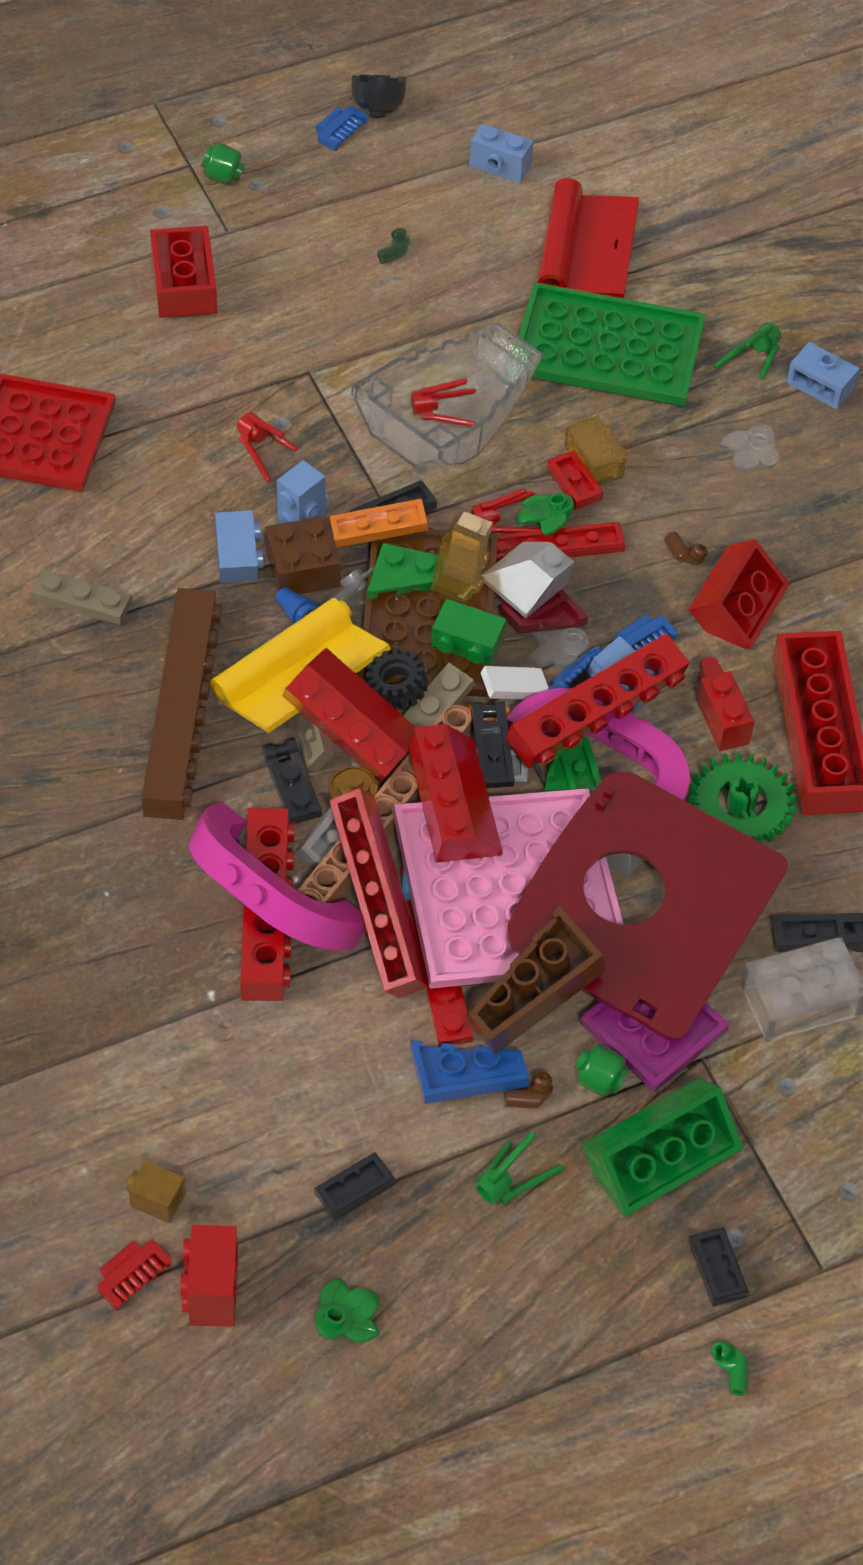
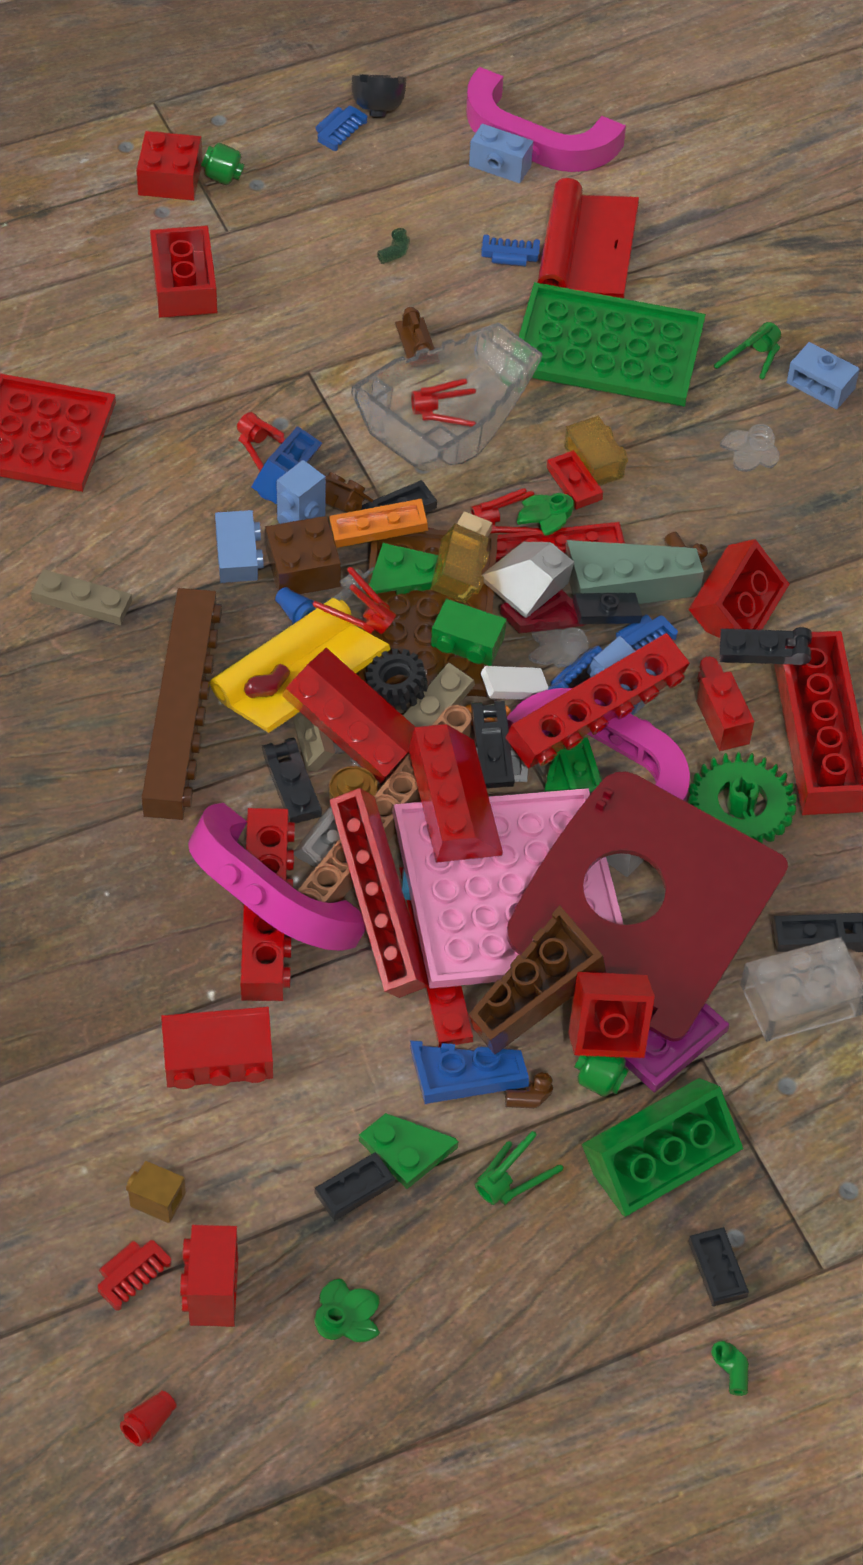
none -> red cone [120,1390,177,1446]
none -> red brick [136,131,203,201]
none -> red slope [161,1007,273,1089]
none -> dark red arm [244,664,290,698]
none -> blue slope [251,426,322,504]
none -> red plant [313,567,396,634]
none -> reddish brown hinge [324,472,374,513]
none -> green wing [359,1113,459,1189]
none -> reddish brown hinge [395,307,438,366]
none -> dark pink arch [466,67,626,172]
none -> blue piece [481,235,540,266]
none -> sand green wedge [565,540,704,604]
none -> red brick [568,972,655,1058]
none -> black plate [573,593,642,624]
none -> black plate [720,627,812,665]

